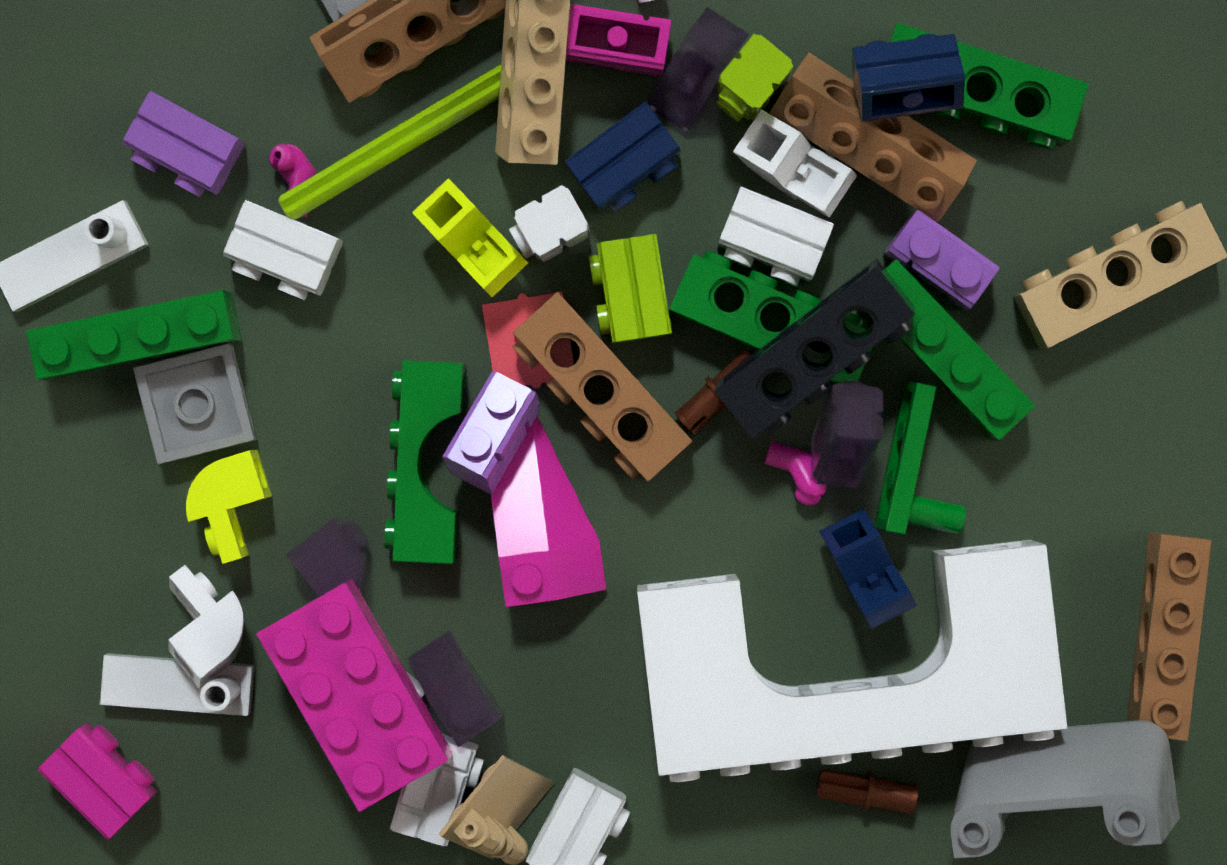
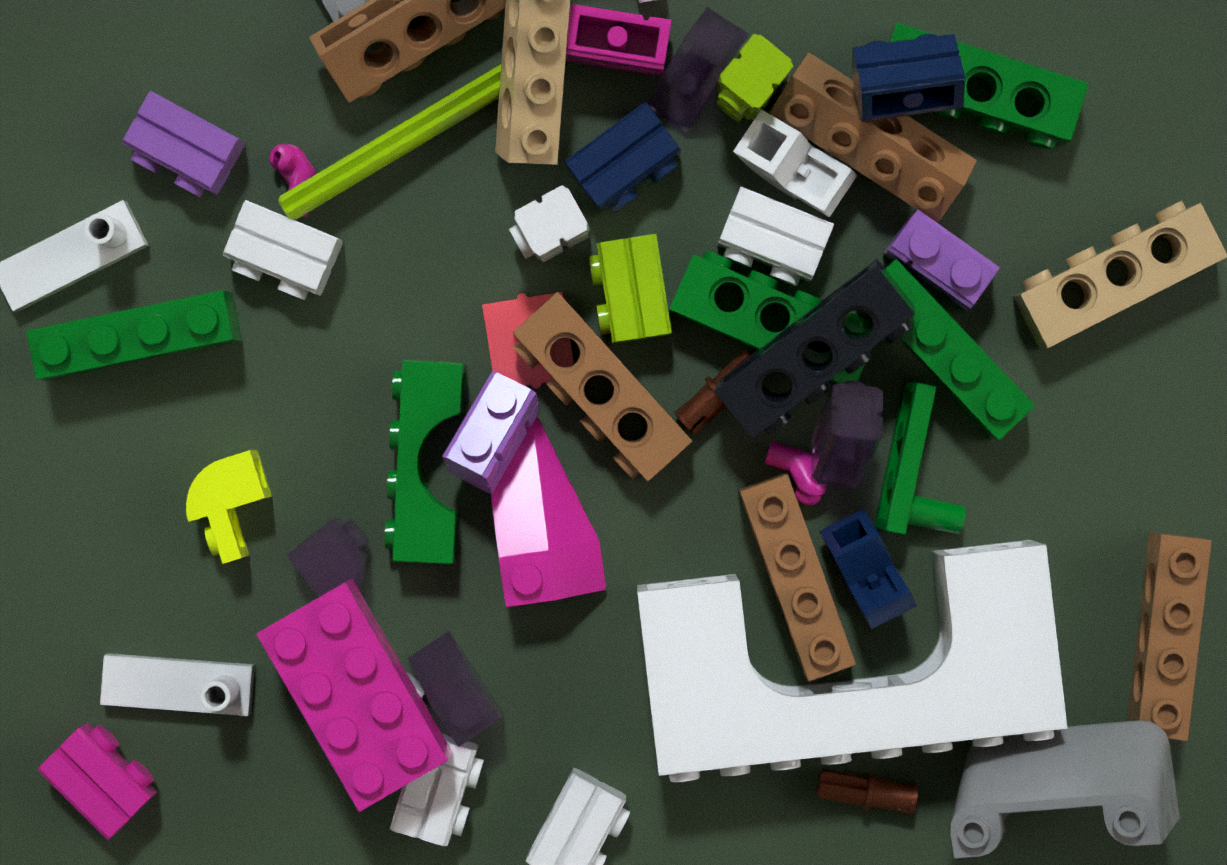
light grey plate [133,343,257,464] -> none
white brick [168,565,244,689] -> none
neon yellow brick [412,178,528,297] -> none
tan hinge [439,755,554,865] -> none
none -> medium nougat brick [738,473,856,681]

